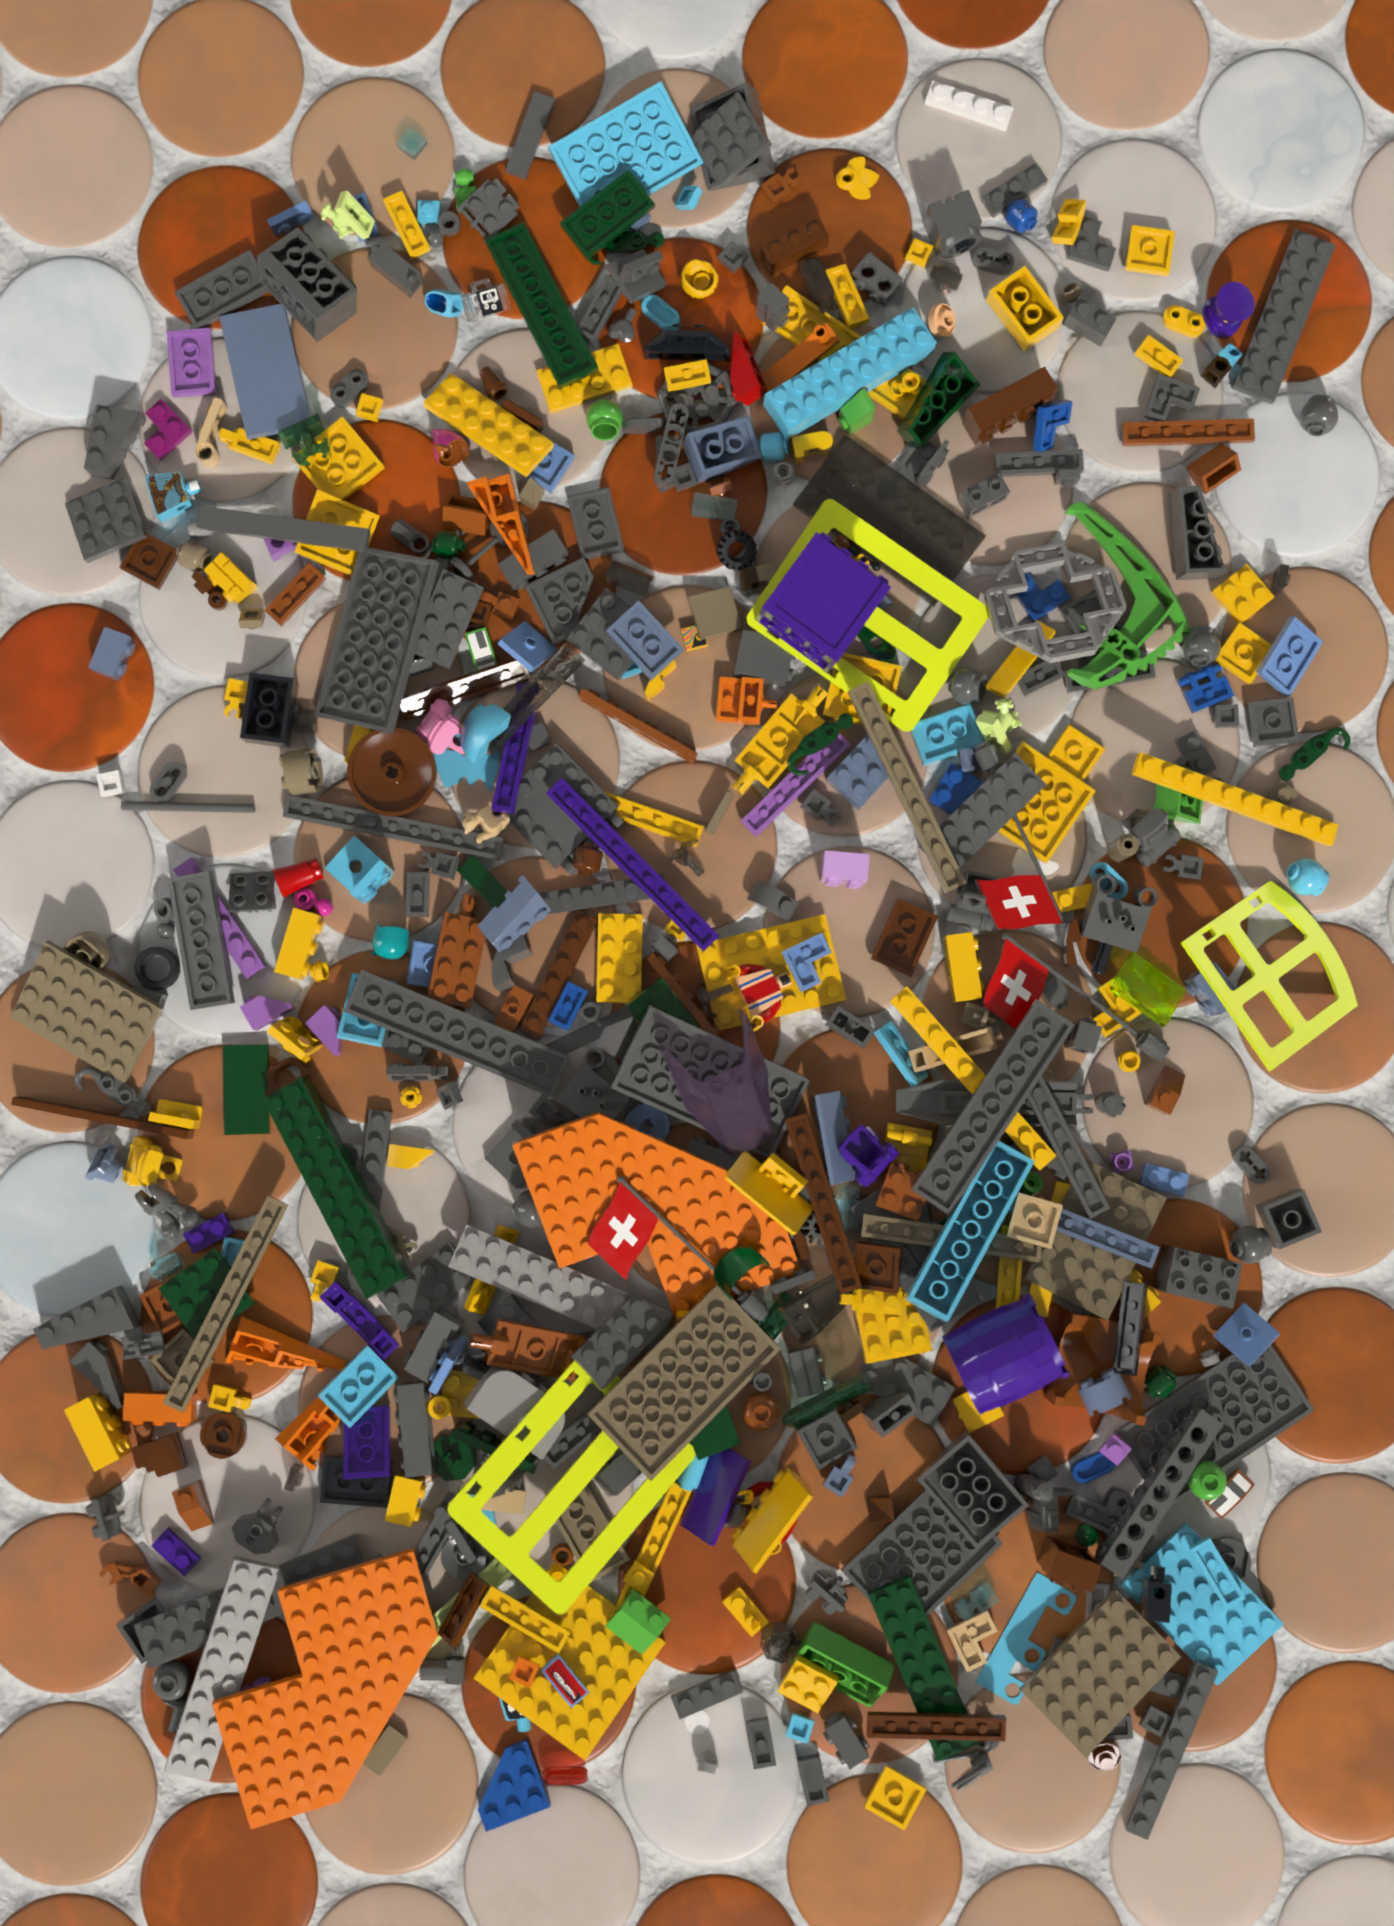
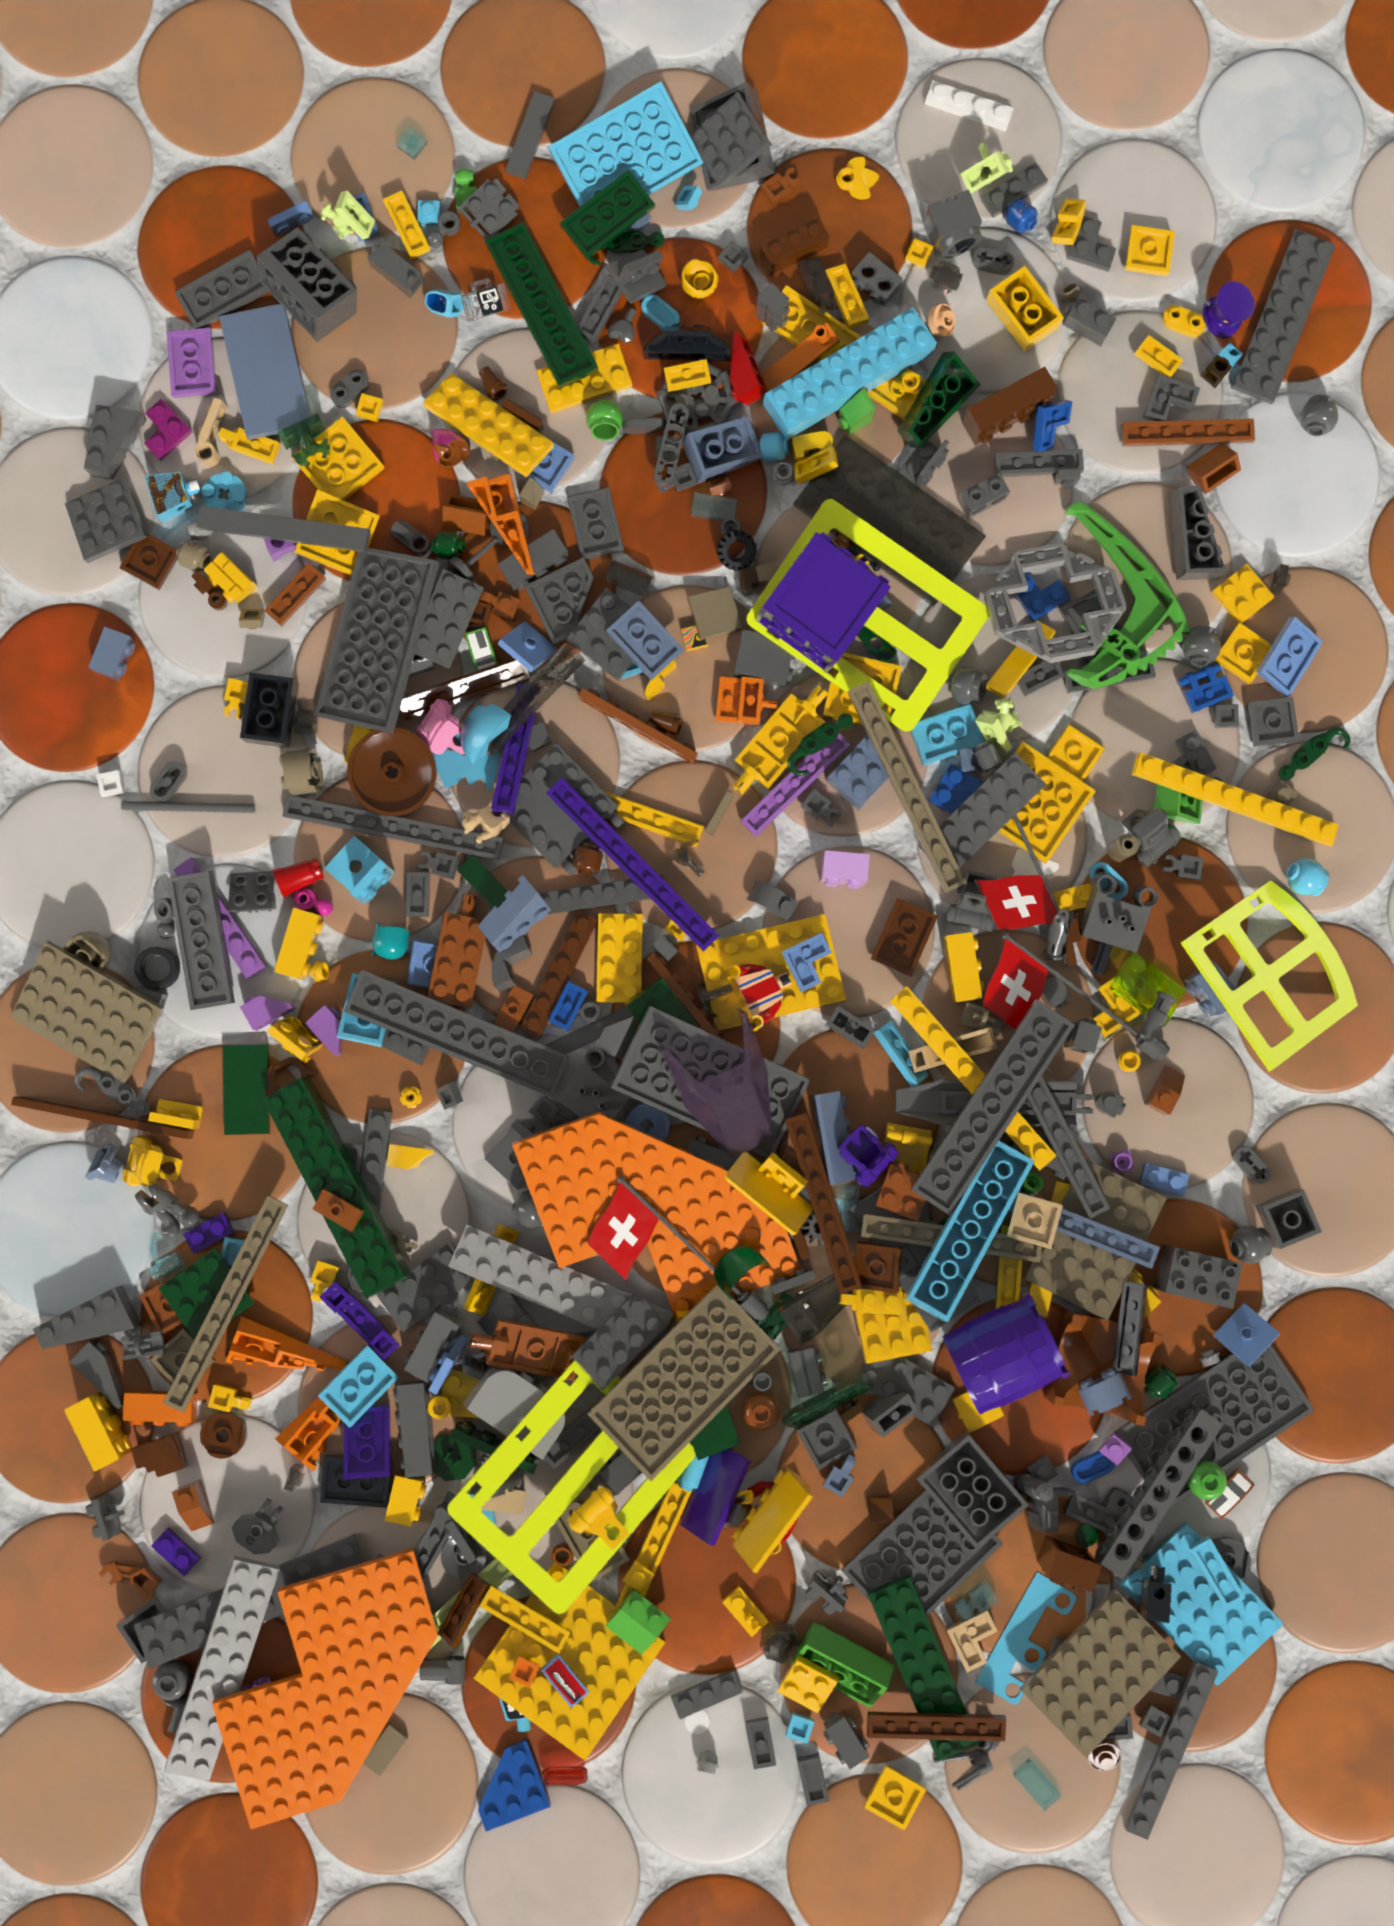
dark grey plate [386,1063,449,1082] -> none
none -> medium azure plate [202,472,247,511]
none -> dark orange plate [313,1189,364,1231]
none -> yellow piece [567,1486,629,1549]
none -> reddish brown cone [649,711,683,735]
none -> yellow plate [793,446,838,485]
none -> yellowish green piece [961,143,1013,194]
none -> clear light blue tile [1013,1758,1061,1811]
none -> dark grey piece [1043,909,1069,961]
none -> dark grey piece [1139,991,1177,1043]

